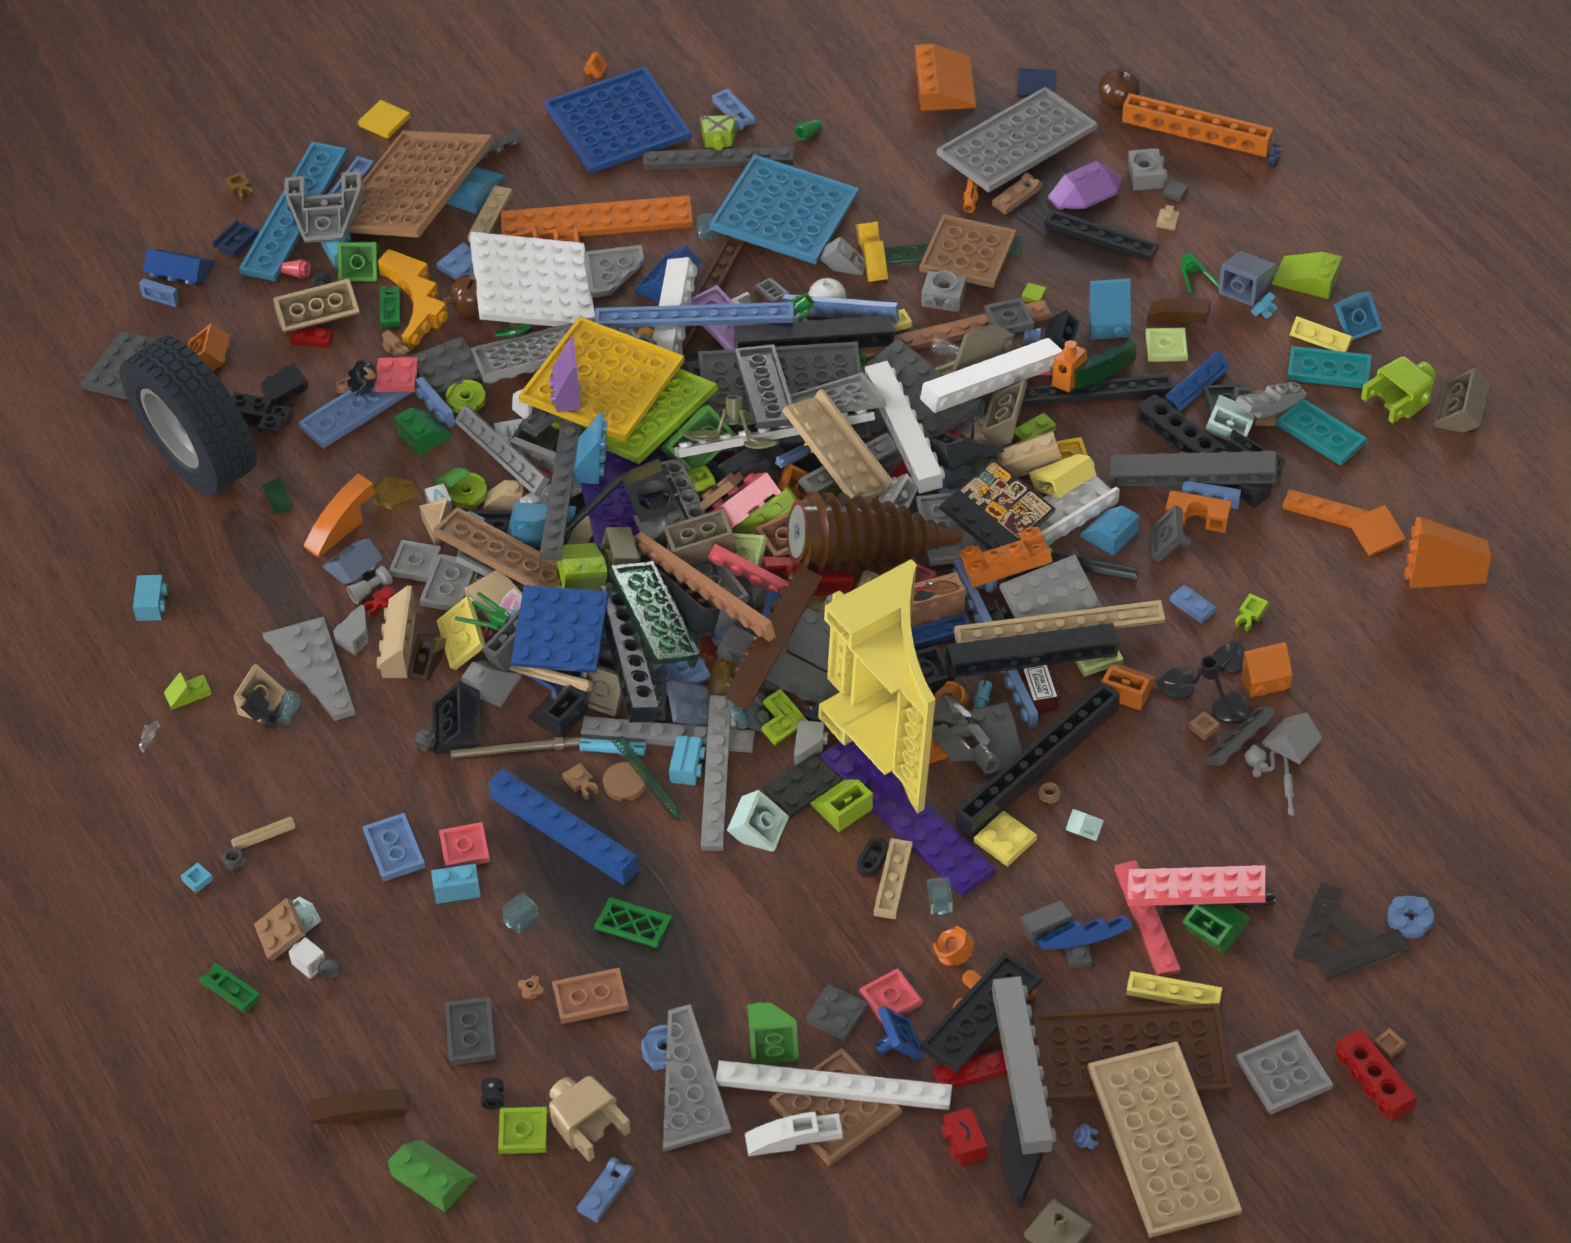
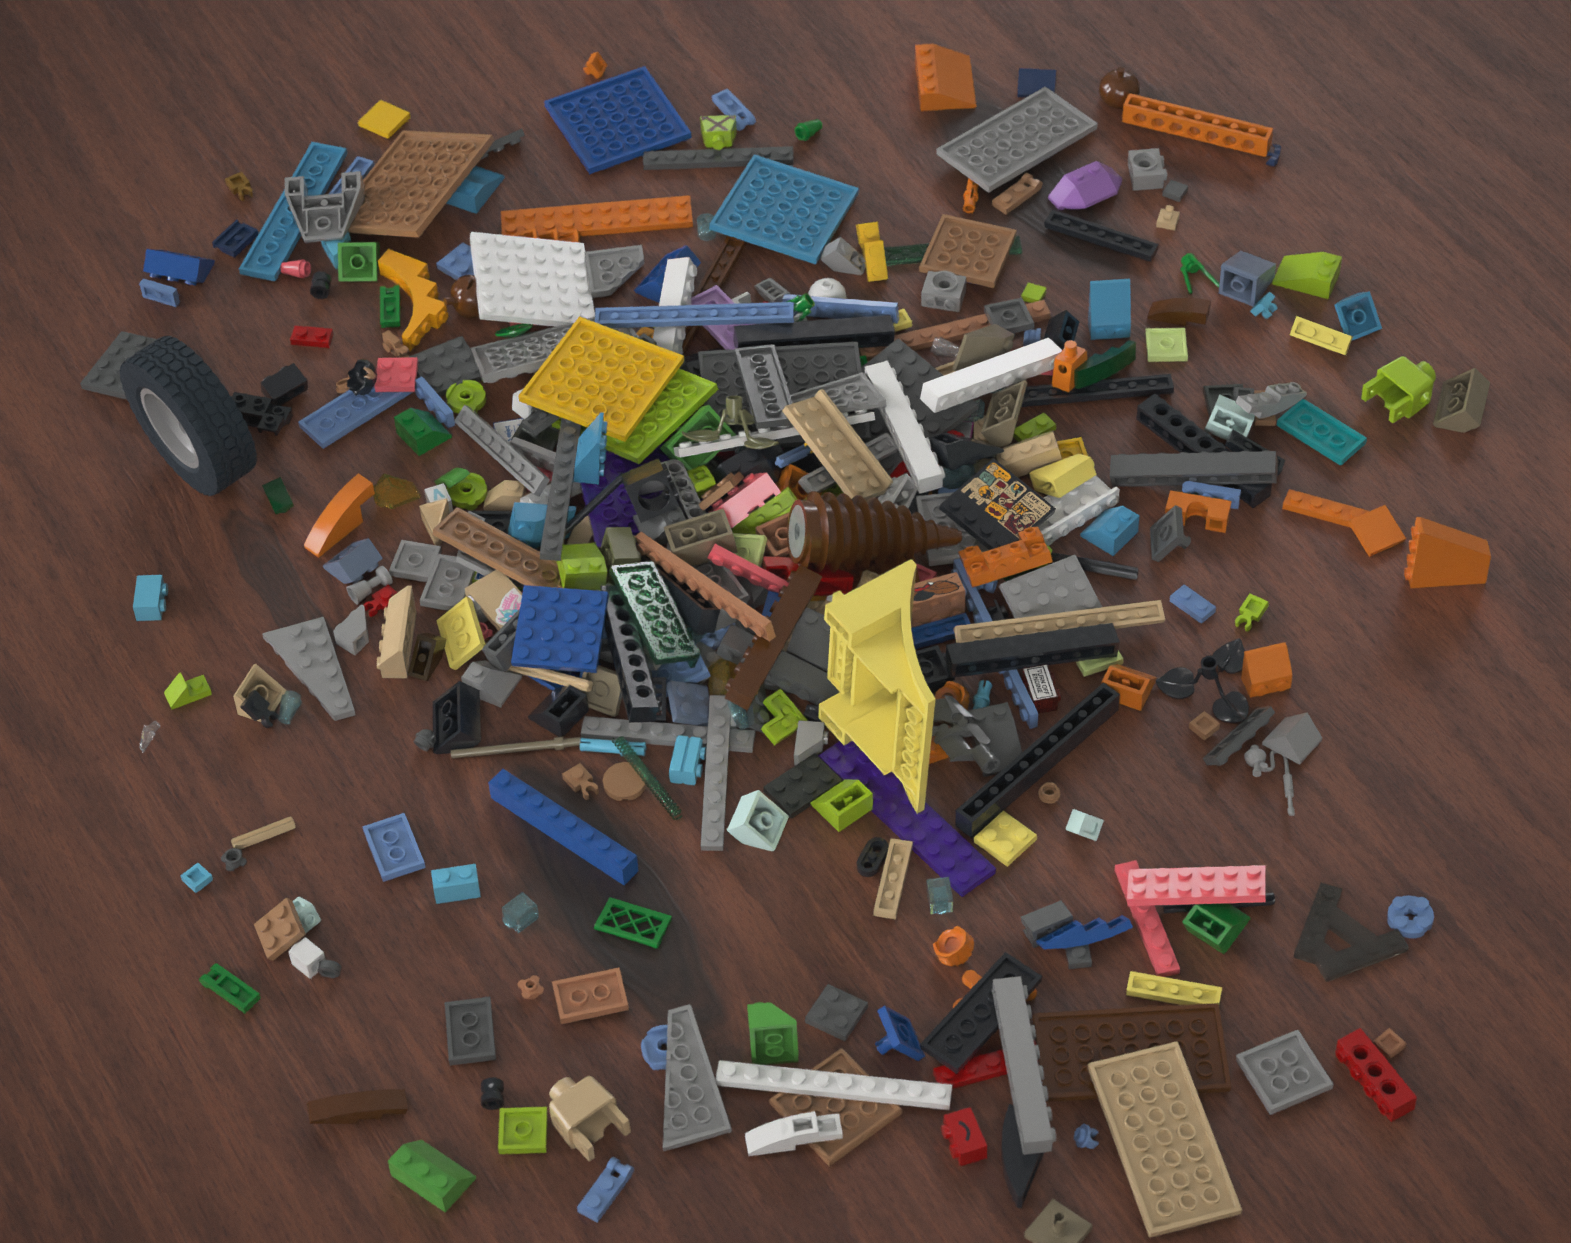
orange slope [187,323,230,372] -> none
tan slope [273,279,360,333] -> none
coral plate [439,822,490,868] -> none
green plant [455,592,511,630] -> none
tan plate [467,185,512,242] -> none
medium lavender slope [549,338,581,412] -> none
clear red plate [699,634,718,668] -> none
coral tile [859,968,923,1024] -> none
blue plate [1165,351,1230,411] -> none
teal plate [1287,346,1371,389] -> none

